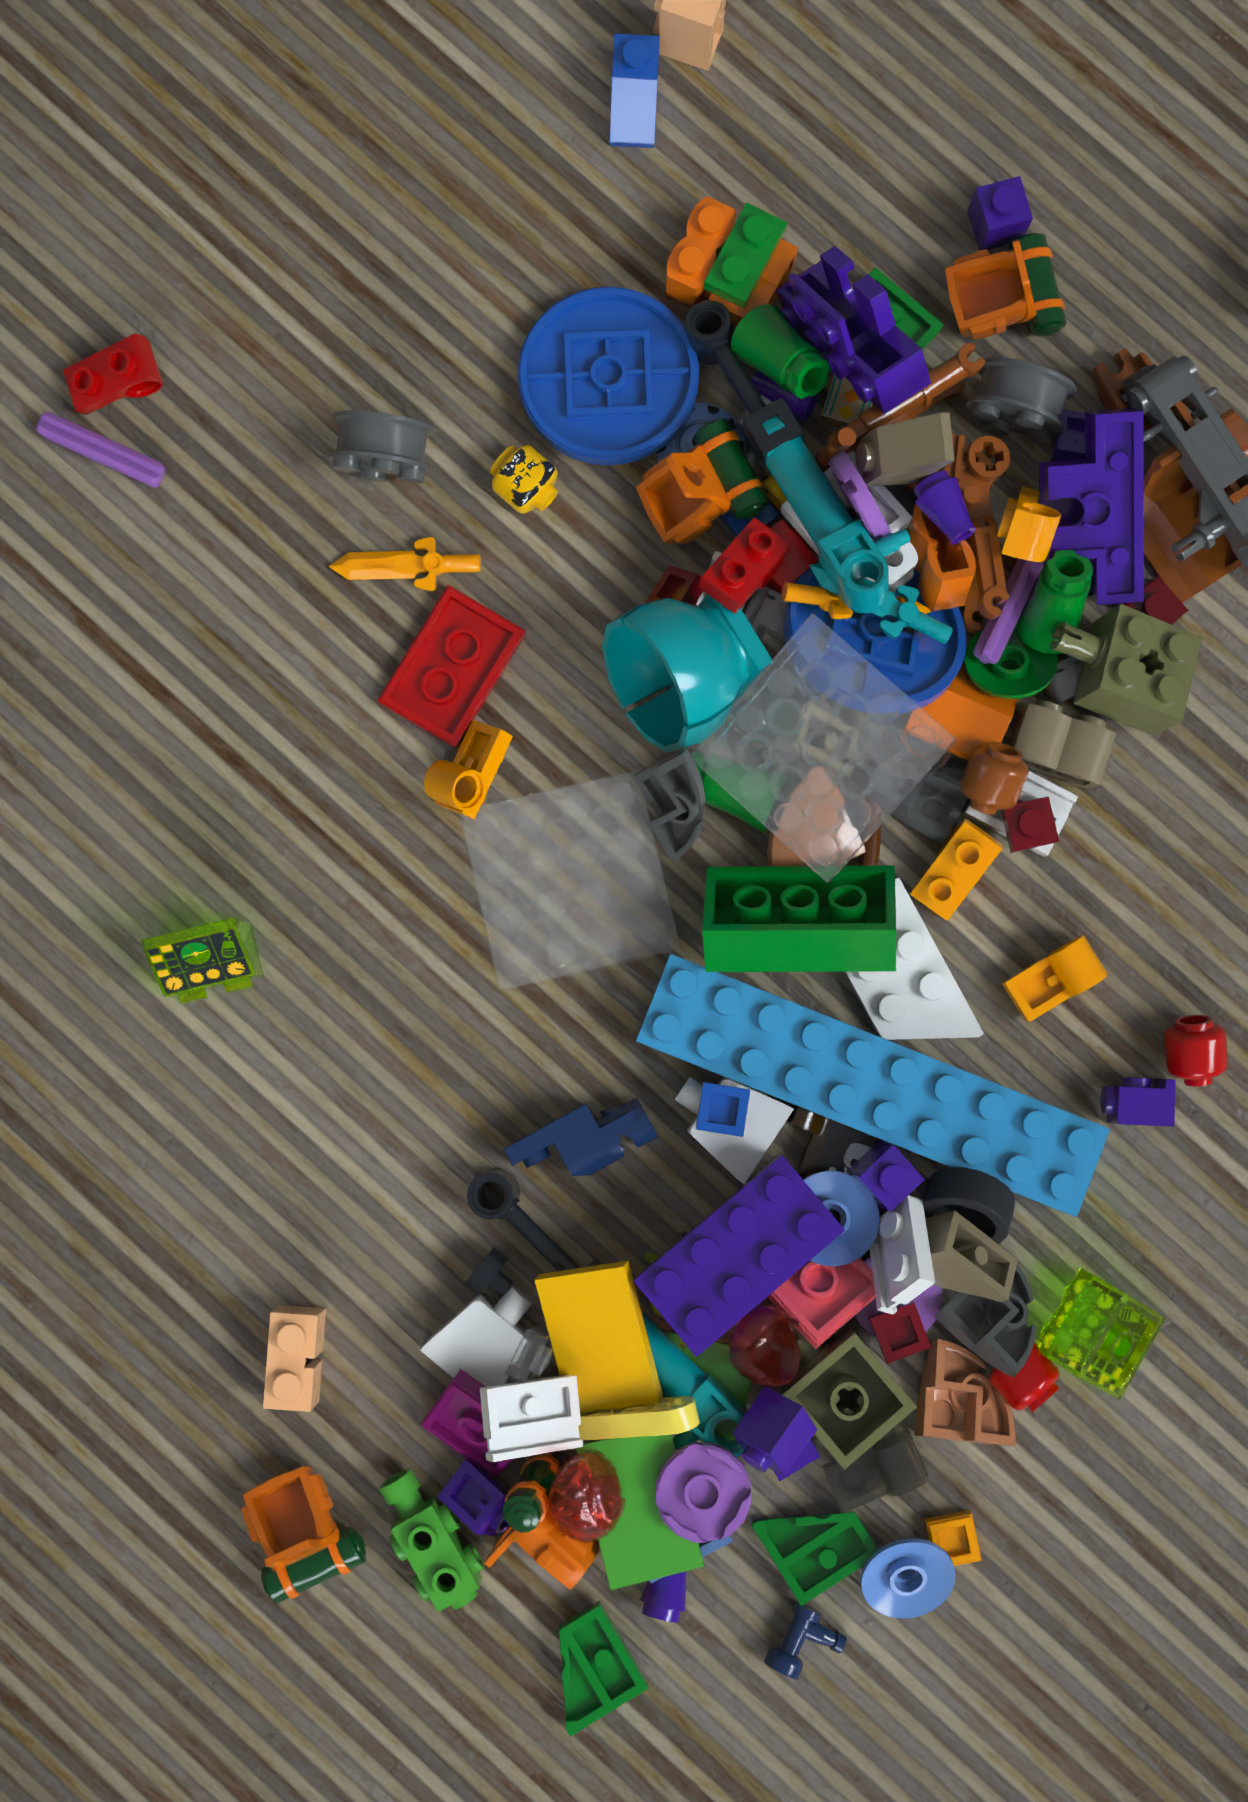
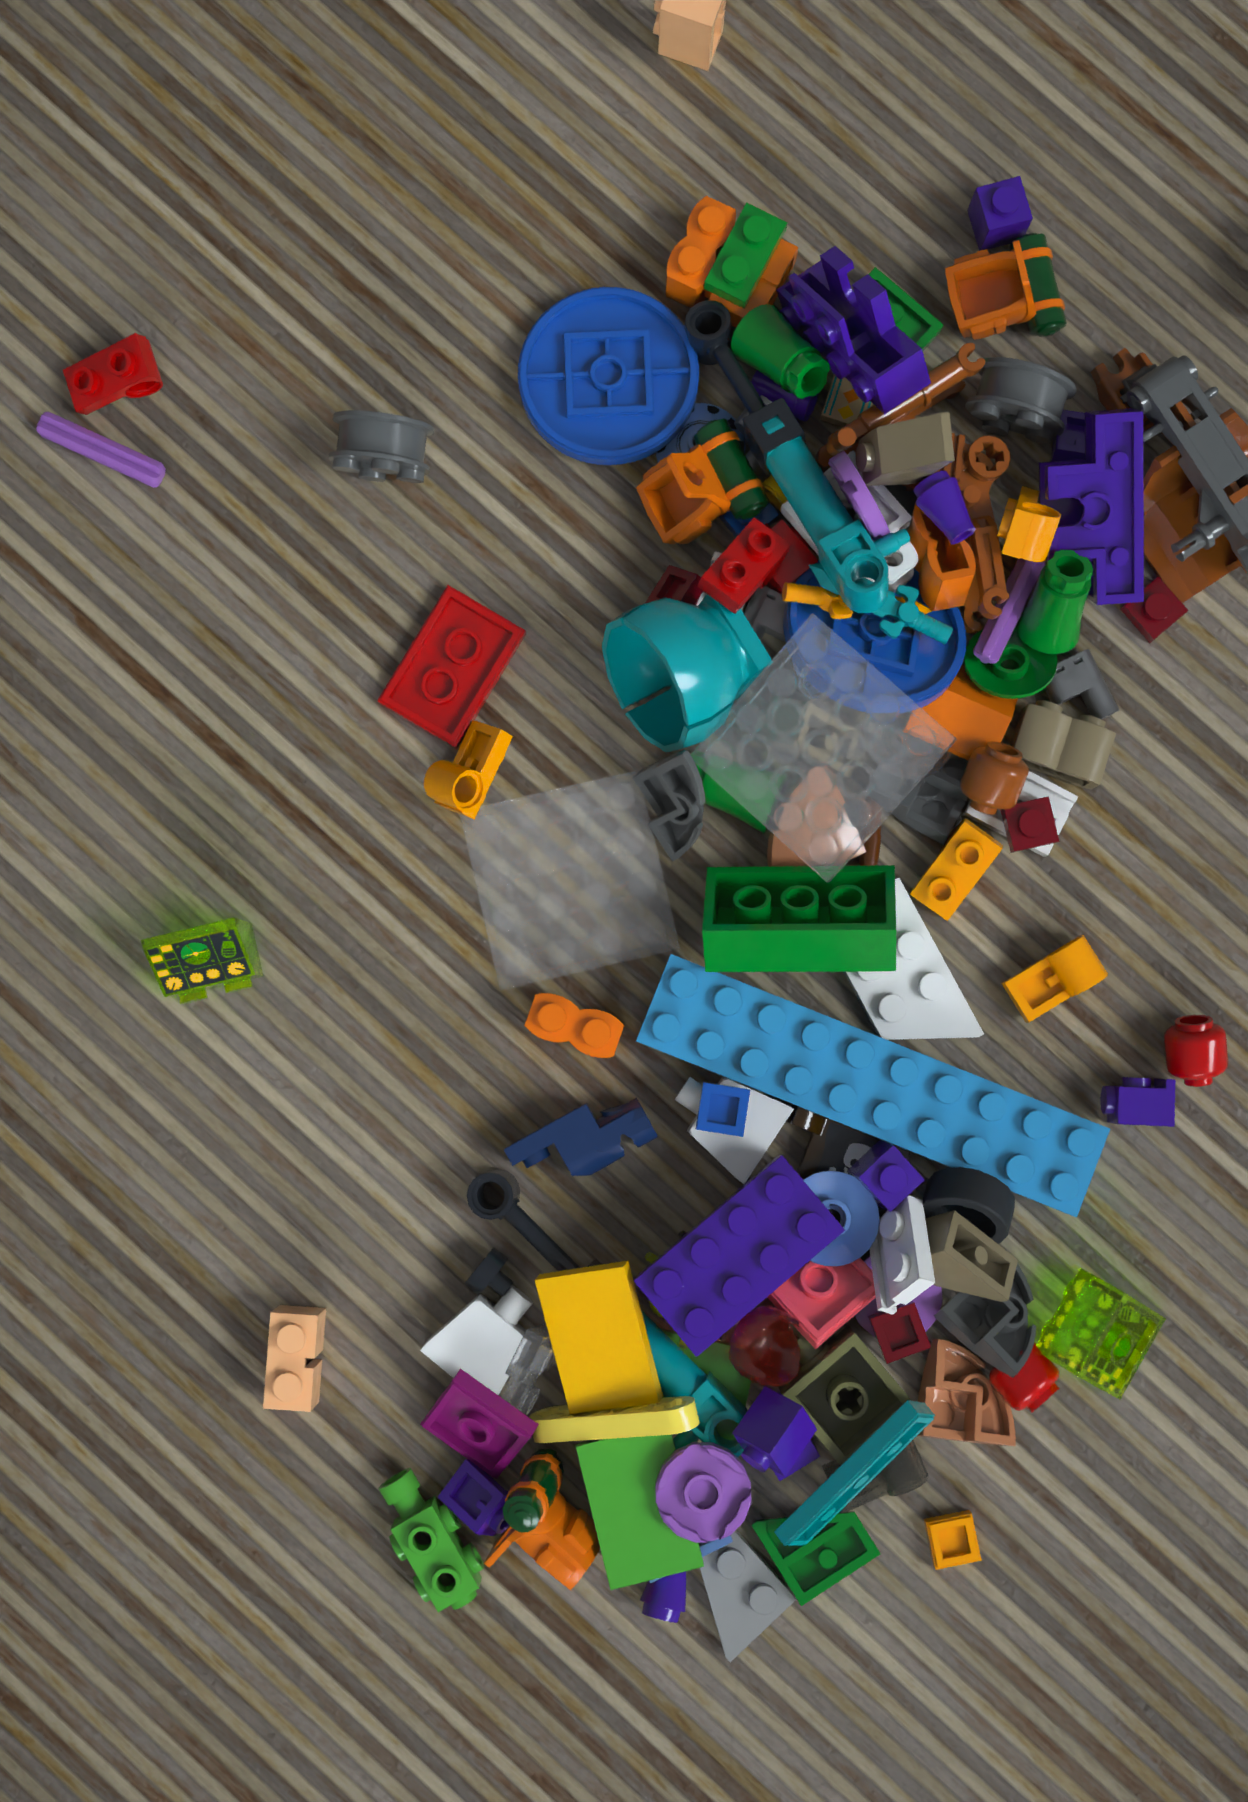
orange piece [241,1466,366,1604] -> none
light orange sword [328,537,481,591] -> none
white plate [480,1374,583,1462] -> none
yellow head [490,445,558,514] -> none
clear red piece [547,1451,626,1544] -> none
green wing [559,1600,649,1737] -> none
slope [610,34,660,148] -> none
dark blue piece [764,1601,847,1679] -> none
medium blue dish [861,1538,955,1619] -> none
olive brick [1050,604,1202,736] -> none
none -> orange brick [524,993,624,1058]
none -> light grey wing [700,1530,796,1662]
none -> teal tile [774,1400,935,1546]

